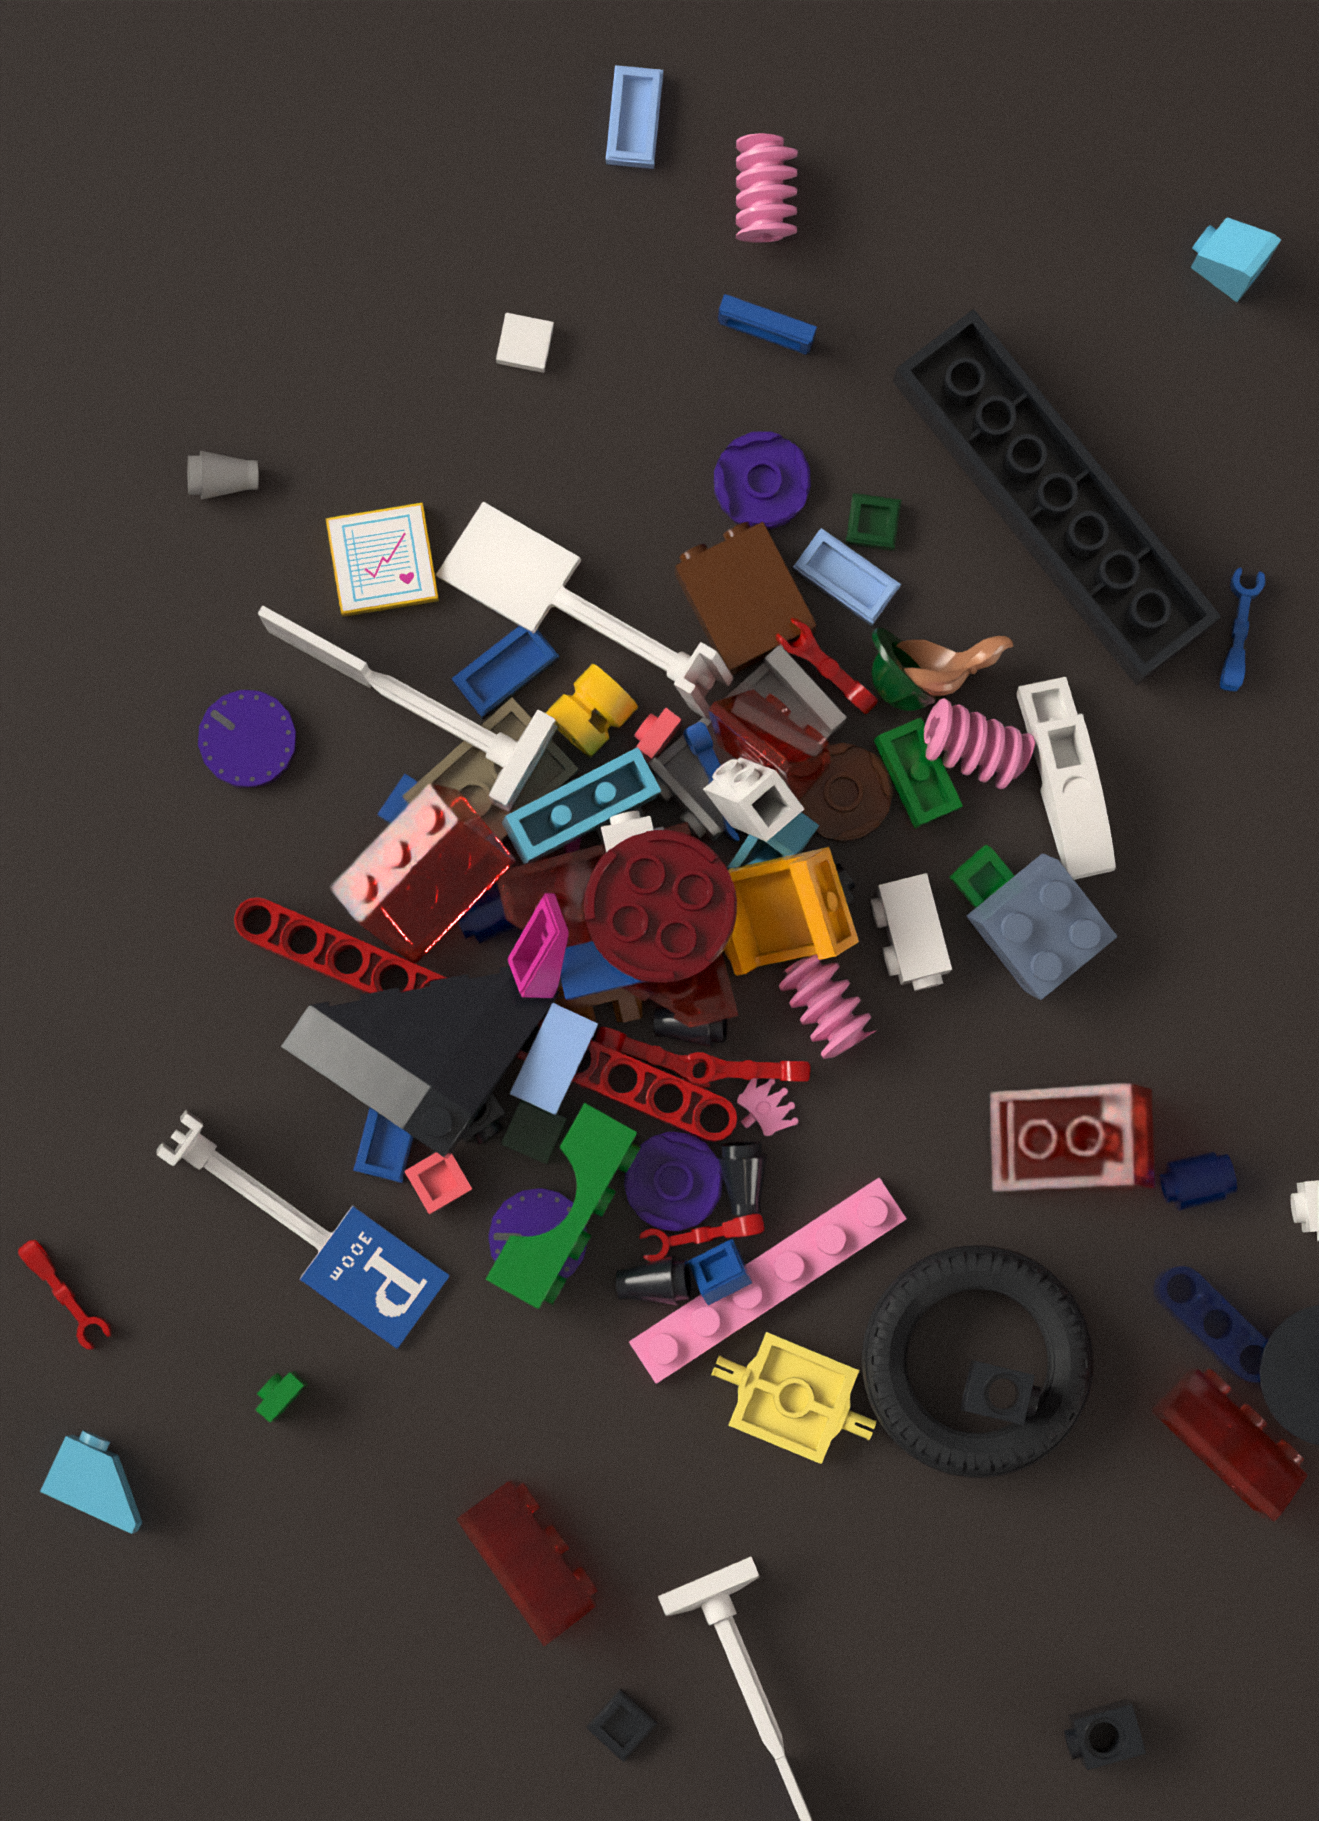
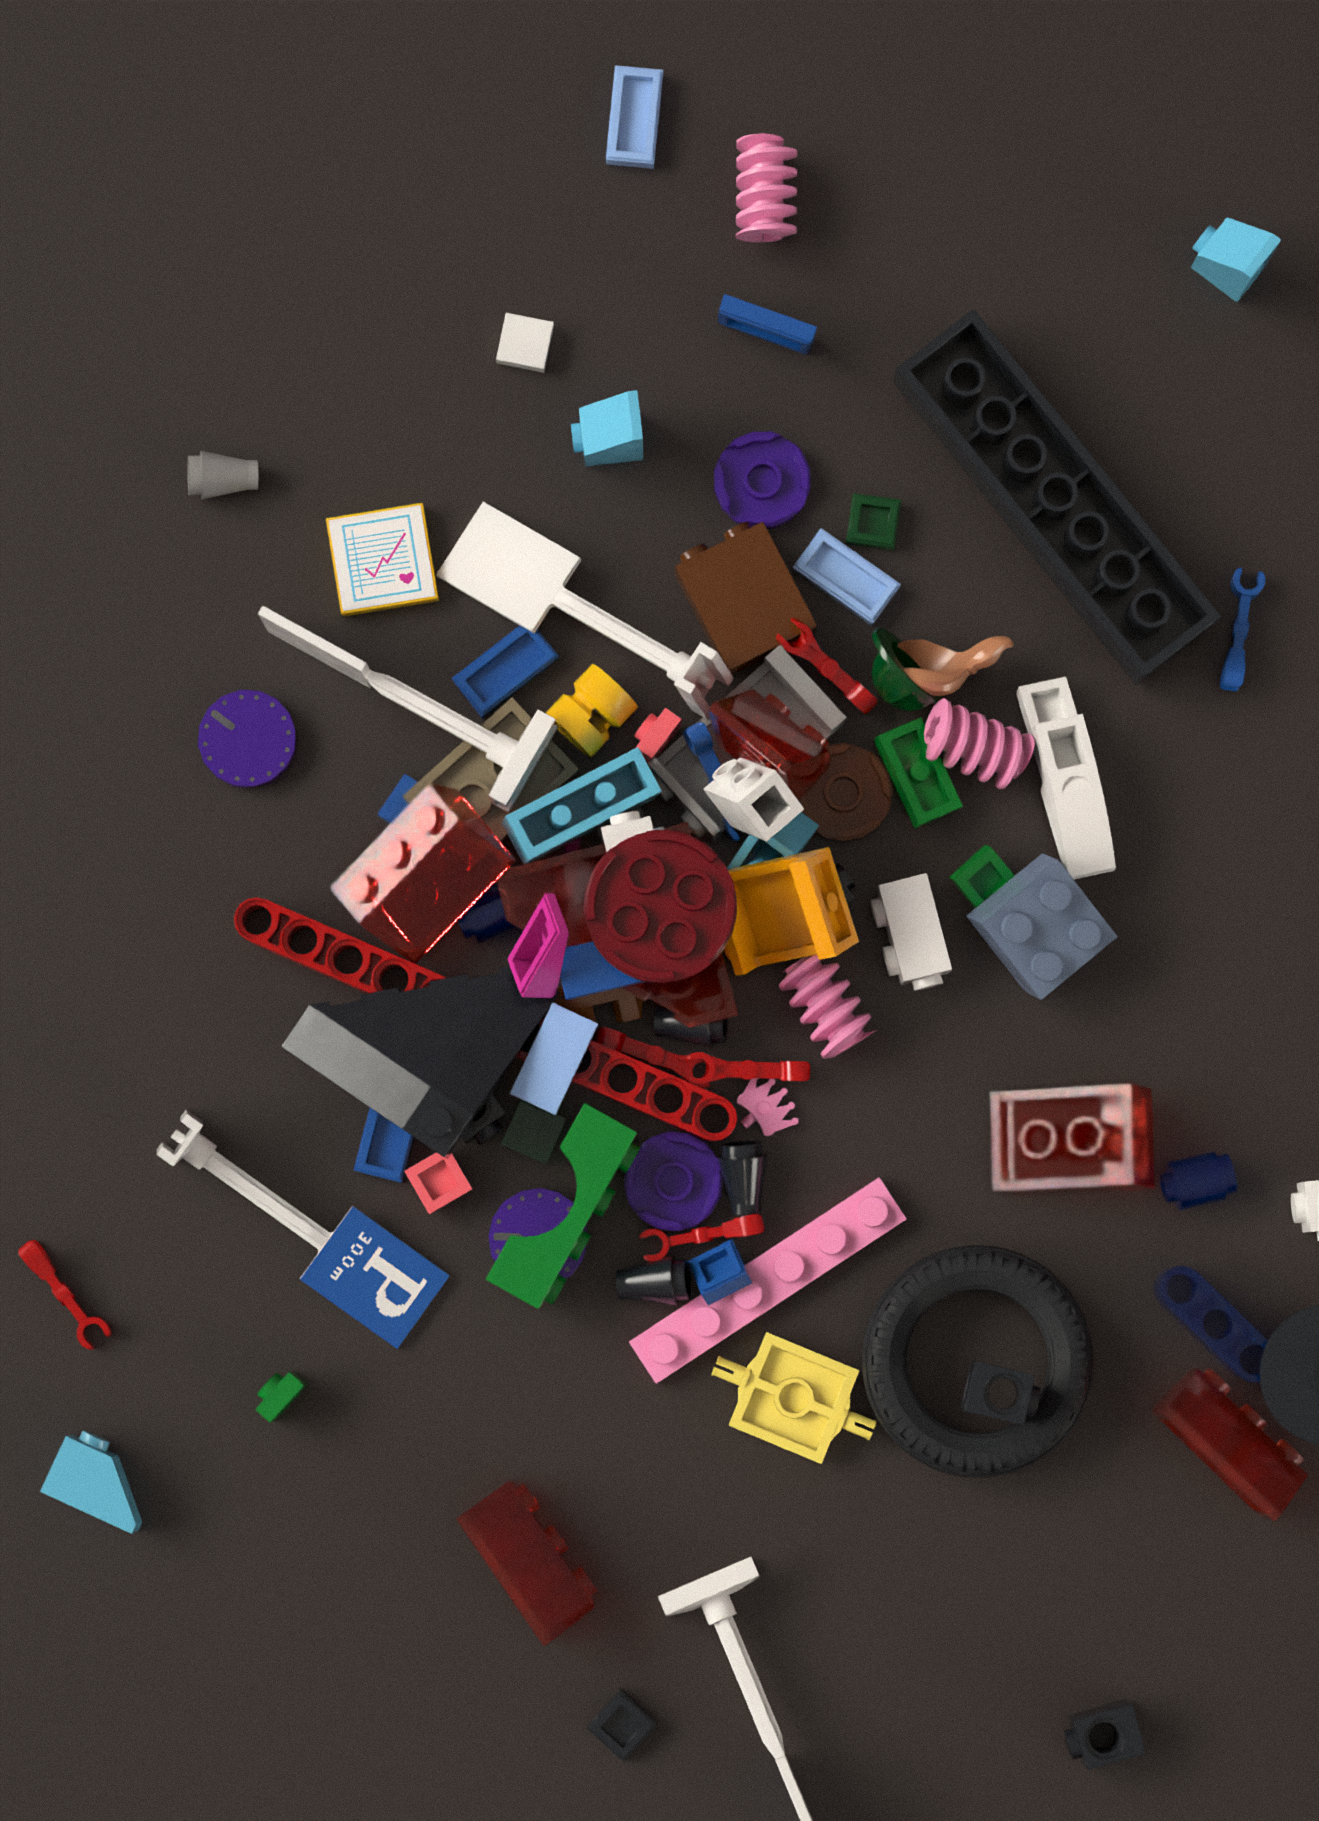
none -> medium azure slope [571,390,643,467]

